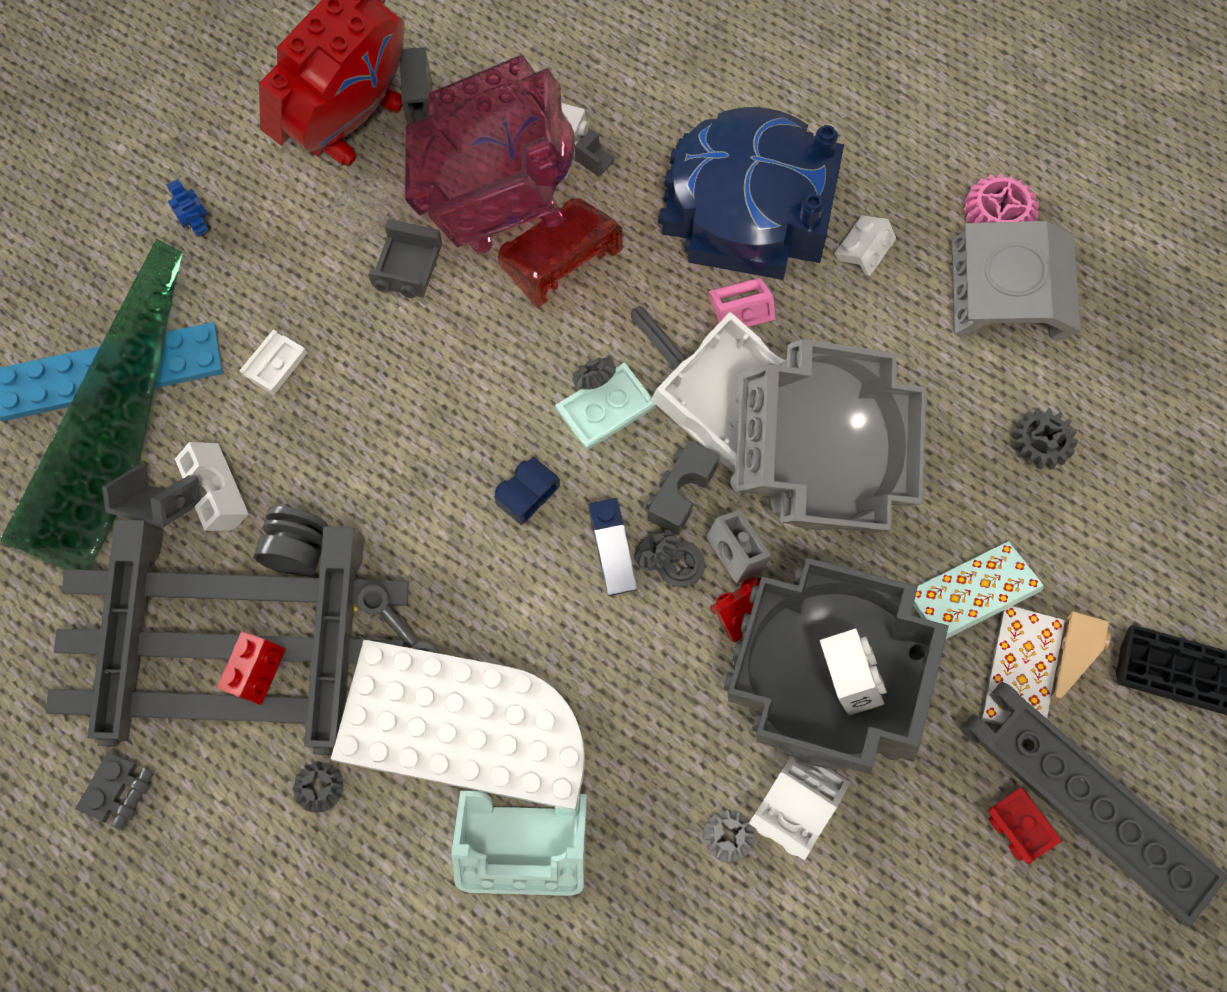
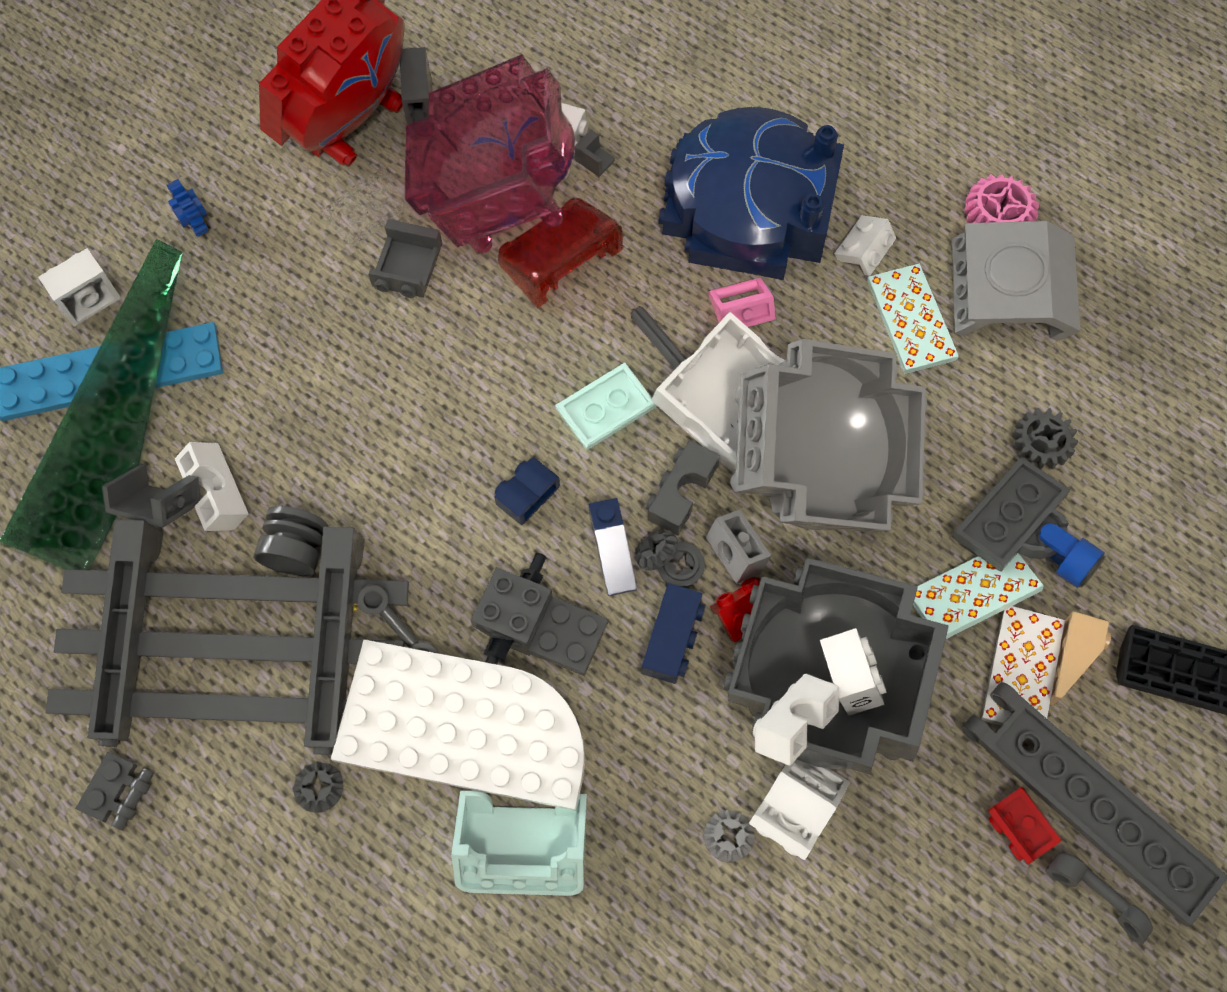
red bracket [217,631,285,705] -> none
white plate [239,329,308,395] -> none
dark grey gear [572,358,616,390] -> none
none -> white brick [38,248,121,327]
none -> dark grey piece [471,553,608,676]
none -> dark blue brick [641,583,706,684]
none -> white arch [753,674,839,766]
none -> light aqua tile [867,263,959,374]
none -> dark grey plate [952,457,1106,589]
none -> dark grey piece [1045,853,1153,944]

